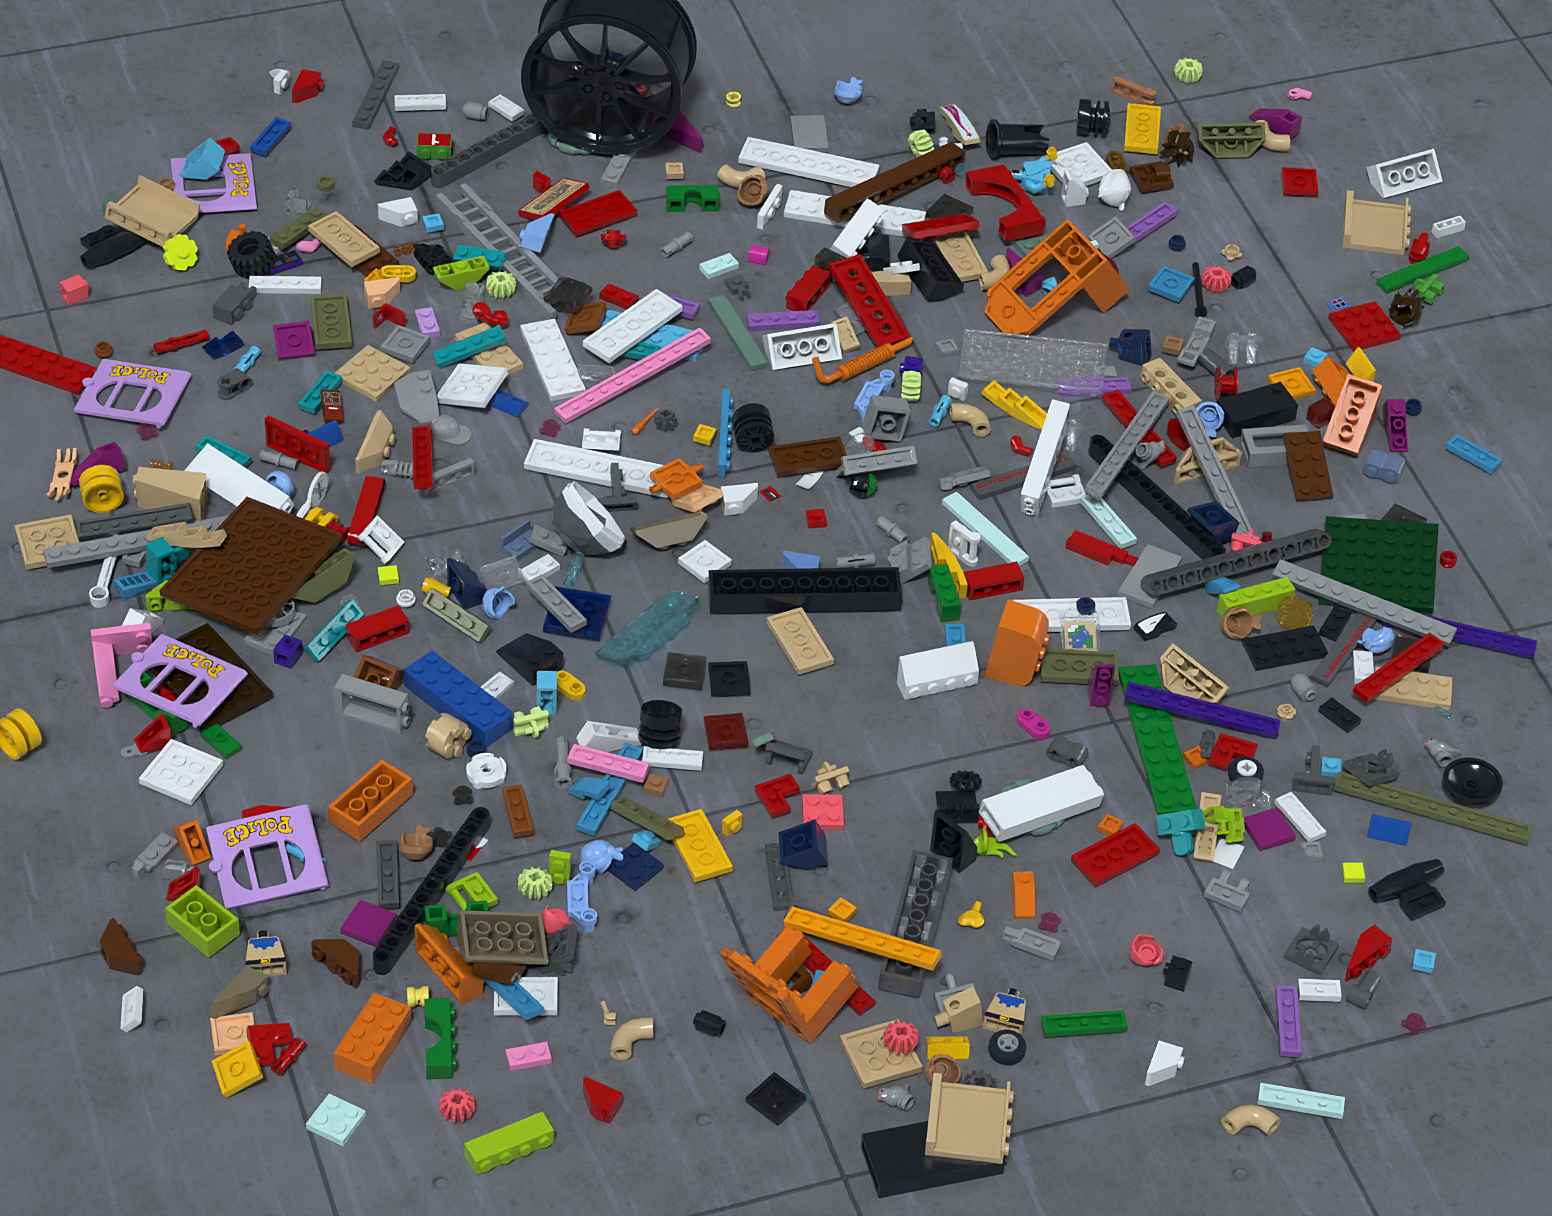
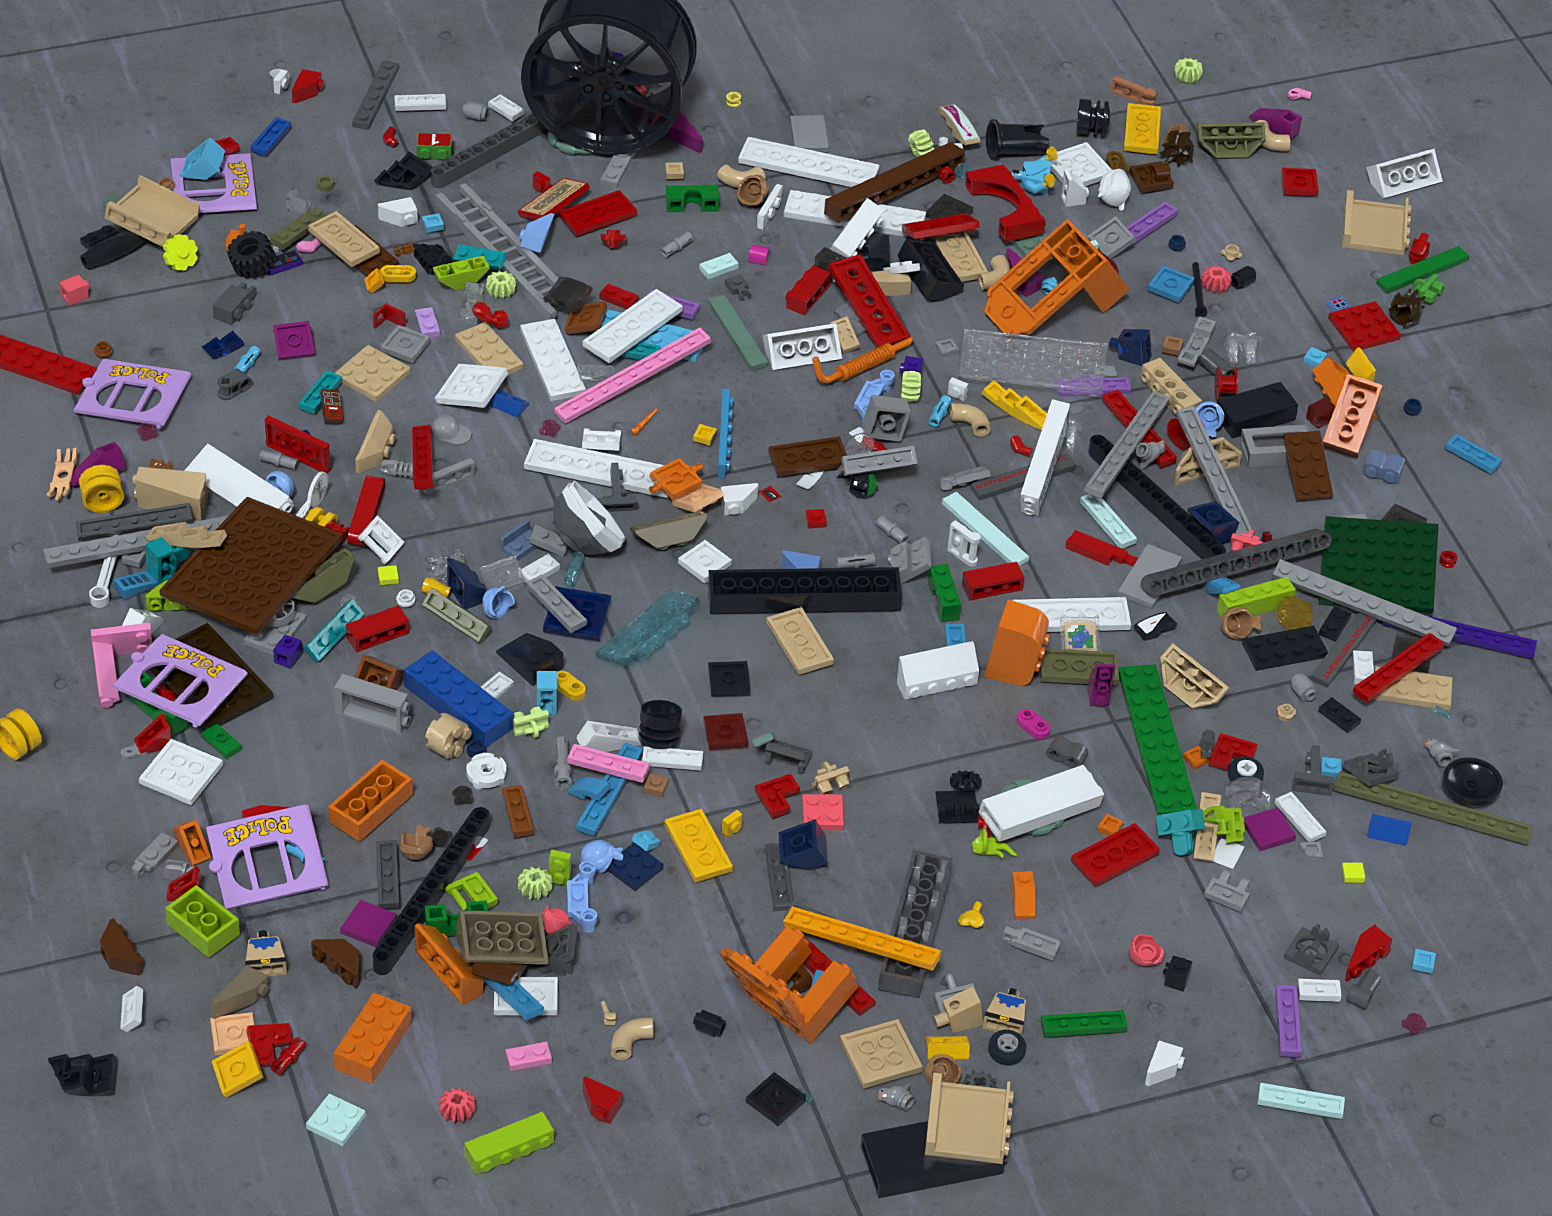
tan plate [14,514,79,570] -> none
red pin [153,329,209,354] -> none
teal plate [195,435,252,468] -> none
white plate [249,276,322,294] -> none
blue slope [307,420,343,447] -> none
olive plate [310,294,352,350] -> none
light nougat slope [364,277,400,309] -> none
light grey wedge [394,370,439,425] -> none
light yellow wheel [407,986,429,1008] -> none
green arch [424,998,456,1080] -> none
teal plate [433,325,507,369] -> none
olive plate [610,796,684,840] -> none
dark grey gear [654,409,677,432] -> none
clear smoke plate [663,652,707,690] -> none
black wheel [732,403,774,453] -> none
medium lavender plate [746,310,820,331] -> none
light orange plate [828,897,857,922] -> none
light blue hat [834,77,863,104] -> none
coral gear [883,1020,919,1056] -> none
black brick [910,109,935,133] -> none
yellow slope [930,532,968,599] -> none
black slope [930,809,978,873] -> none
clear pink plate [1038,912,1061,933] -> none
white plate [1046,474,1086,508] -> none
dark blue plate [1076,597,1095,615] -> none
dark purple plate [1124,681,1280,739] -> none
tan cylinder [1221,1105,1281,1136] -> none
light orange tile [1267,367,1316,400] -> none
light blue hat [1357,627,1394,654] -> none
black plate [1368,859,1446,921] -> none
magenta slope [1383,399,1409,452] -> none
white piece [1431,216,1466,238] -> none
none -> black slope [48,1053,117,1096]

